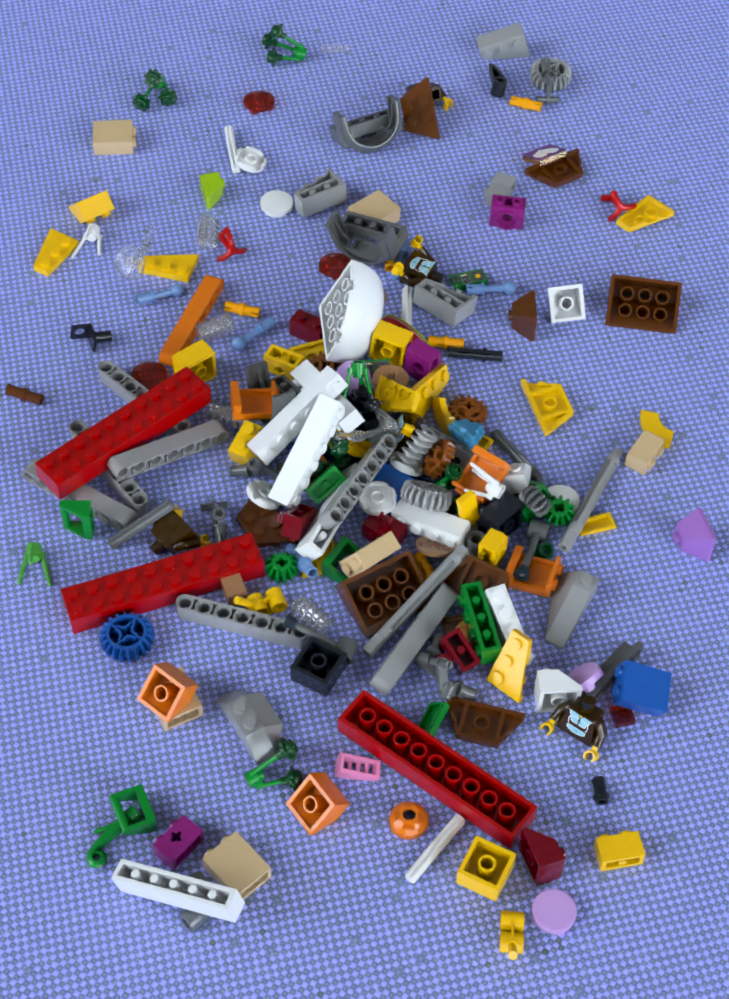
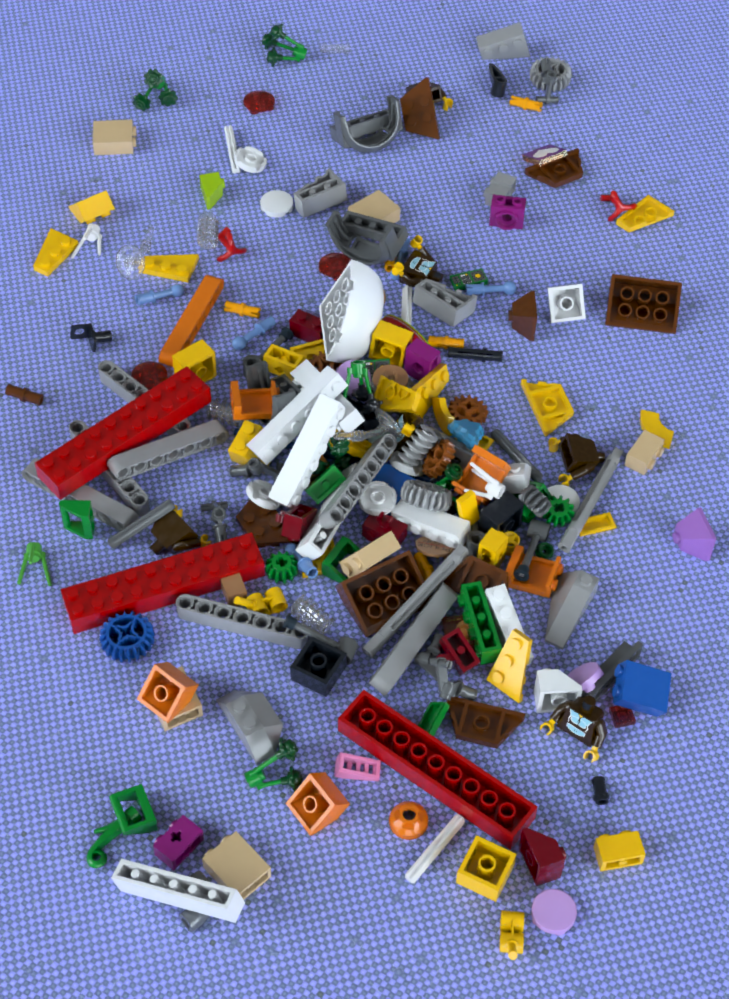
clear piece [195,312,235,342] -> none
none -> dark grey piece [243,327,294,379]
none -> yellow wheel [504,531,520,556]
none -> dark brown torso [548,433,605,486]

